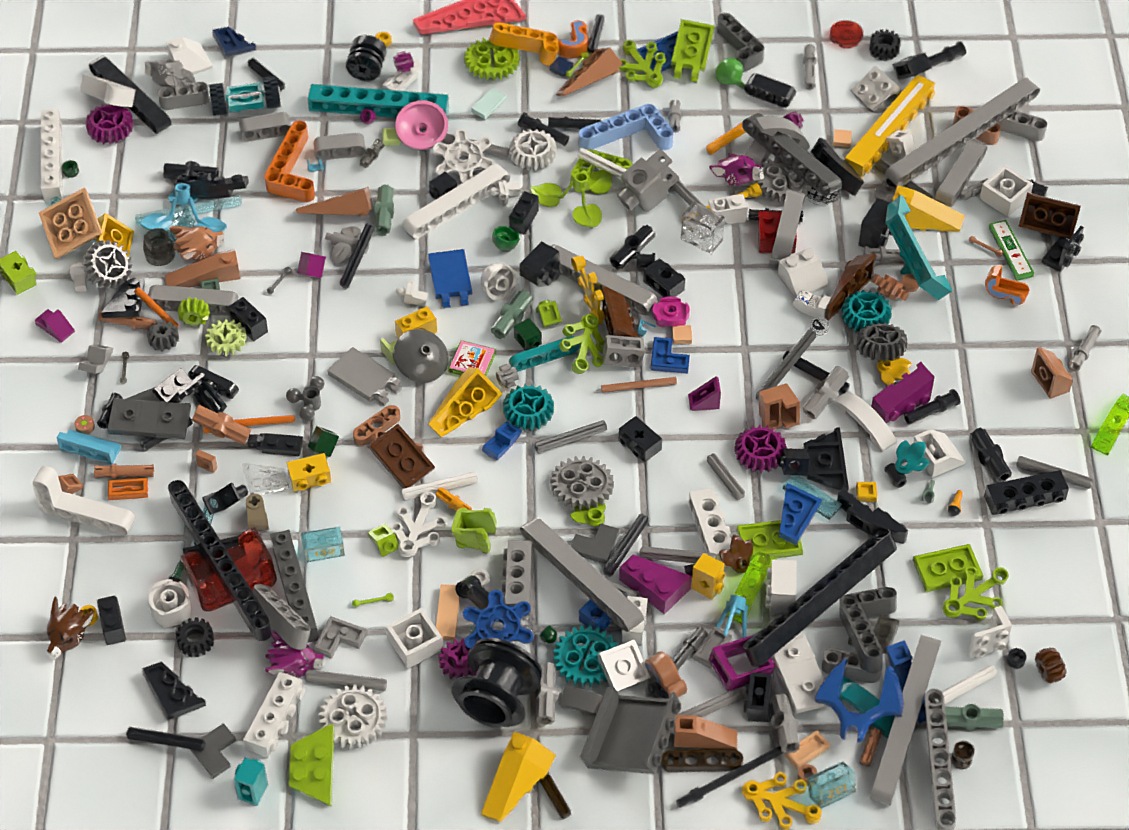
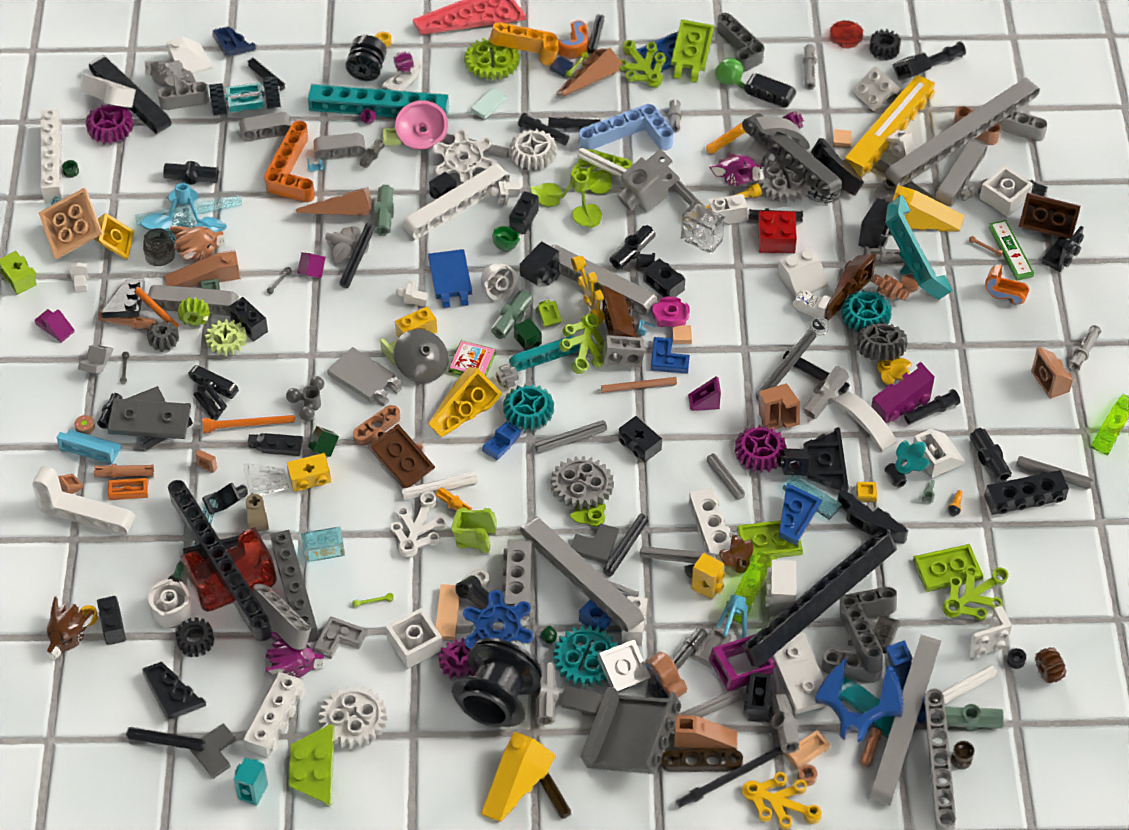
light grey gear [82,240,133,289] -> none
bracket [152,368,205,403] -> none
black slope [173,172,249,198] -> none
nougat piece [191,405,251,445] -> none
light grey axle [306,670,387,691] -> none
lime bracket [368,524,399,557] -> none
magenta wedge [619,555,692,614] -> none
light grey beam [771,190,805,260] -> none
clear light blue brick [807,761,857,809] -> none

